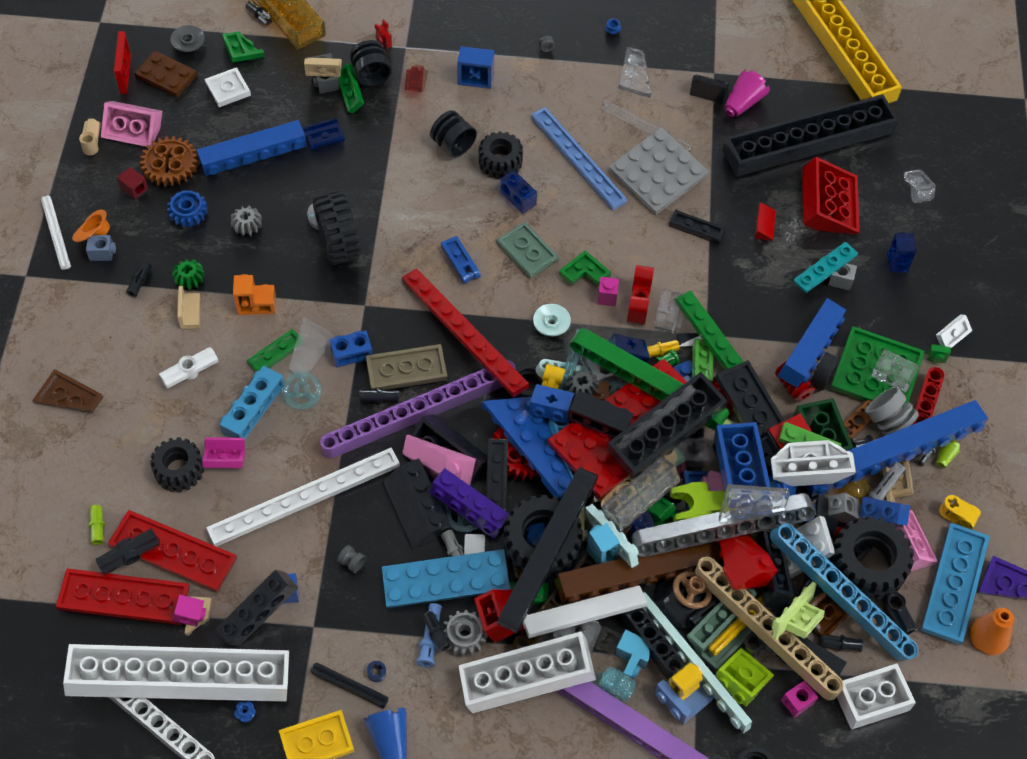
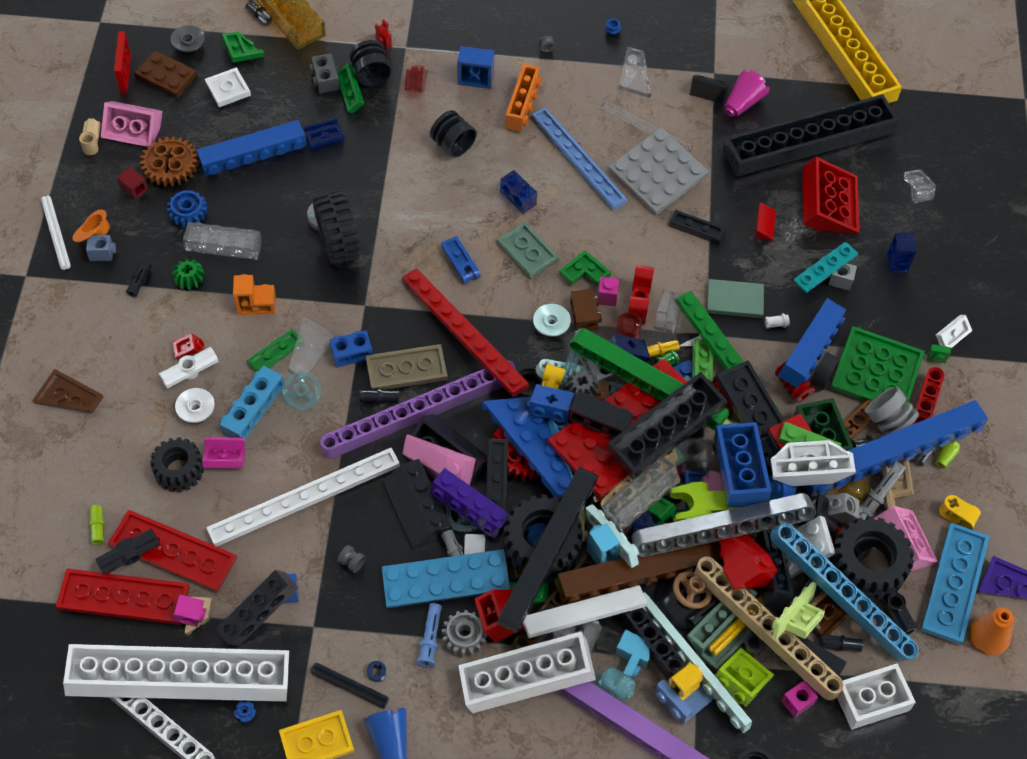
tan panel [178,286,201,329] -> none
light grey gear [231,205,262,236] -> none
tan panel [304,58,342,77] -> none
black axle [423,611,452,652] -> none
black tyre [479,131,523,179] -> none
clear wing [718,484,790,522] -> none
blue brick [859,497,911,525] -> none
clear brick [871,349,919,392] -> none
none -> red bracket [173,333,205,360]
none -> white dish [175,388,215,423]
none -> clear brick [183,222,262,260]
none -> orange brick [505,64,542,132]
none -> reddish brown brick [570,289,602,332]
none -> clear red wheel [615,312,642,347]
none -> sand green tile [707,279,764,318]
none -> white pin [765,313,790,329]

